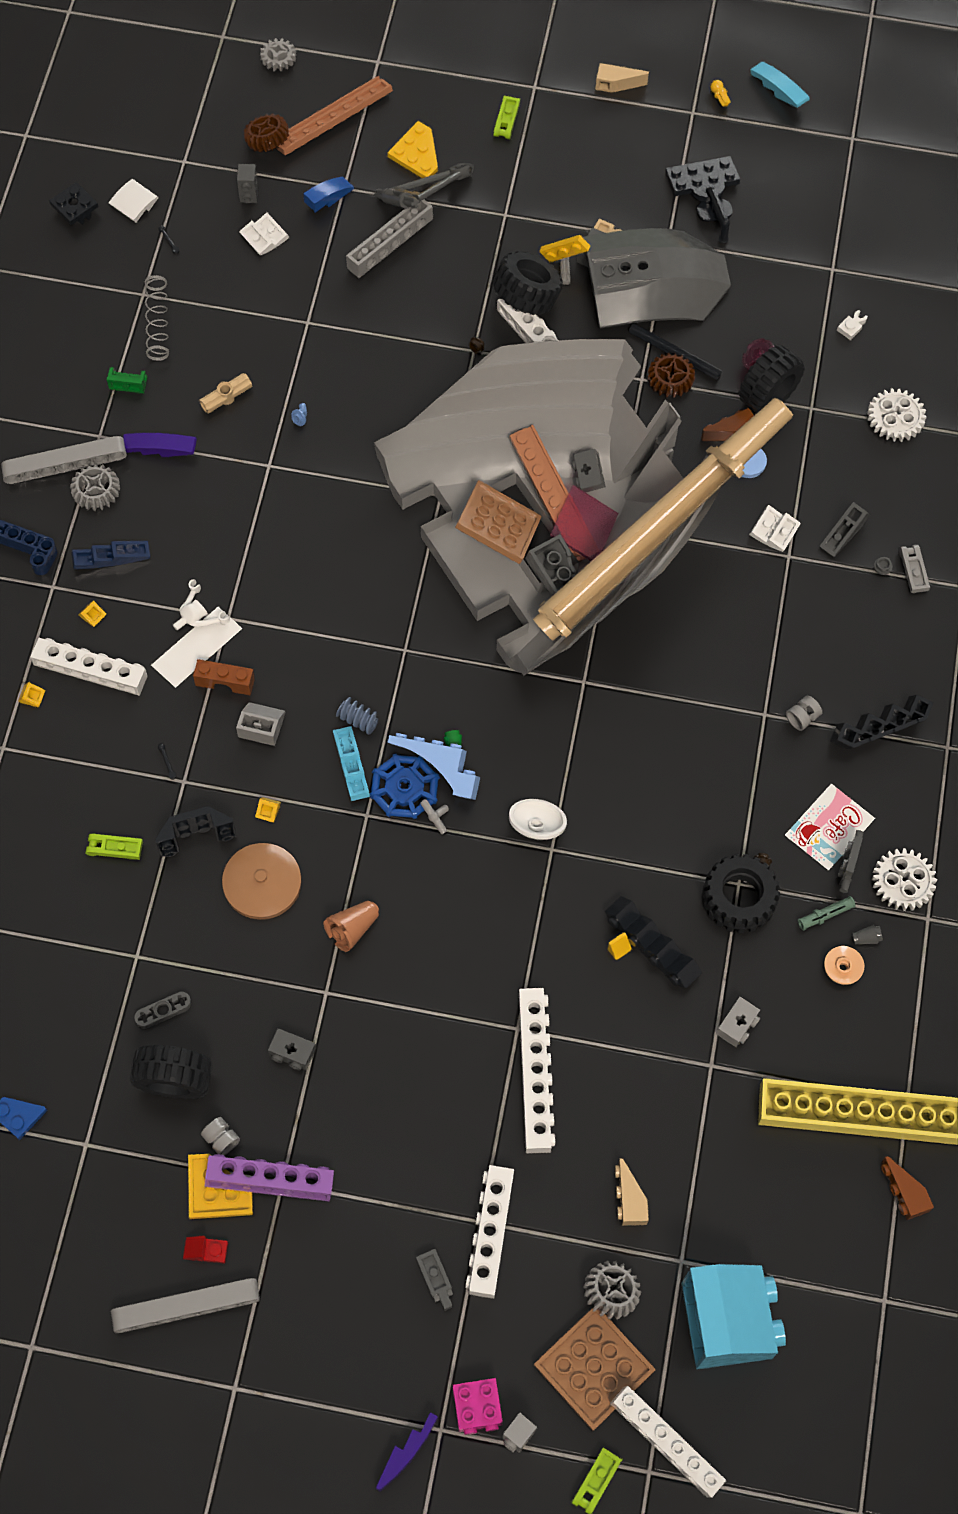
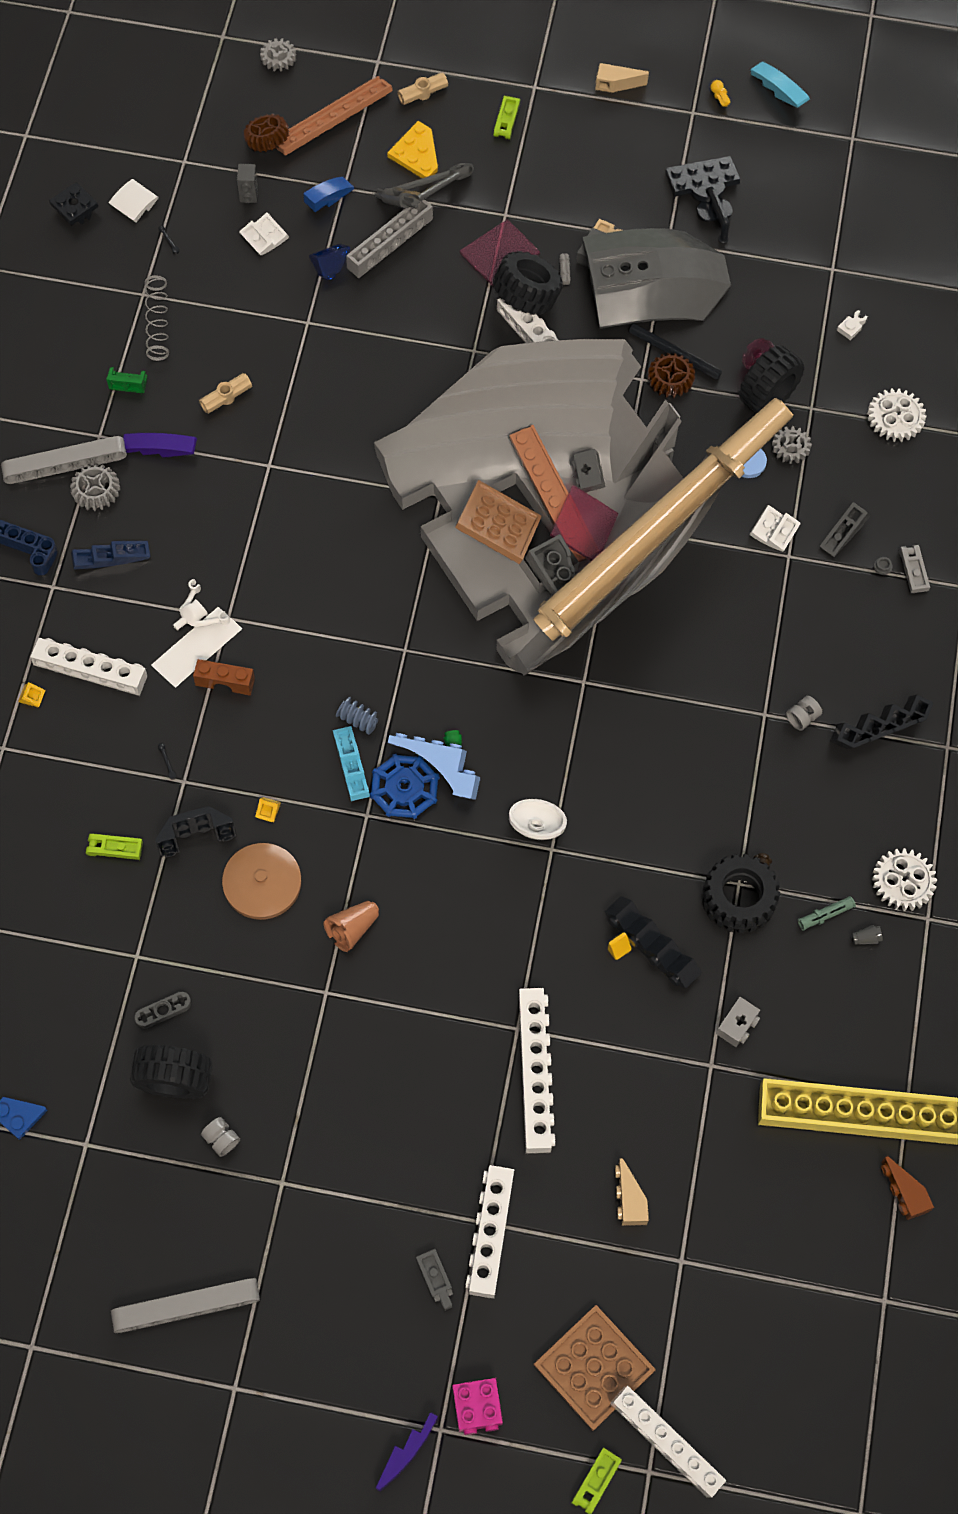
yellow slope [78,601,106,627] -> none
red slope [183,1236,228,1264] -> none
yellow plate [188,1154,253,1219] -> none
medium lavender brick [205,1154,334,1202] -> none
light grey slope [236,702,286,746] -> none
dark grey brick [268,1028,316,1071] -> none
medium blue plate [291,403,307,426] -> none
light grey piece [420,799,449,834] -> none
dark brown plate [468,337,485,354] -> none
light grey brick [502,1413,537,1453] -> none
yellow plate [539,235,590,262] -> none
light grey gear [584,1261,641,1319] -> none
medium azure slope [682,1264,786,1369] -> none
dark orange slope [701,408,754,441] -> none
sticker [785,784,875,870] -> none
light nougat dish [824,946,864,985] -> none
dark grey plate [837,830,864,893] -> none
none -> clear blue slope [309,243,350,280]
none -> tan piece [398,73,448,105]
none -> clear pink piece [460,219,540,286]
none -> light grey gear [772,426,812,464]

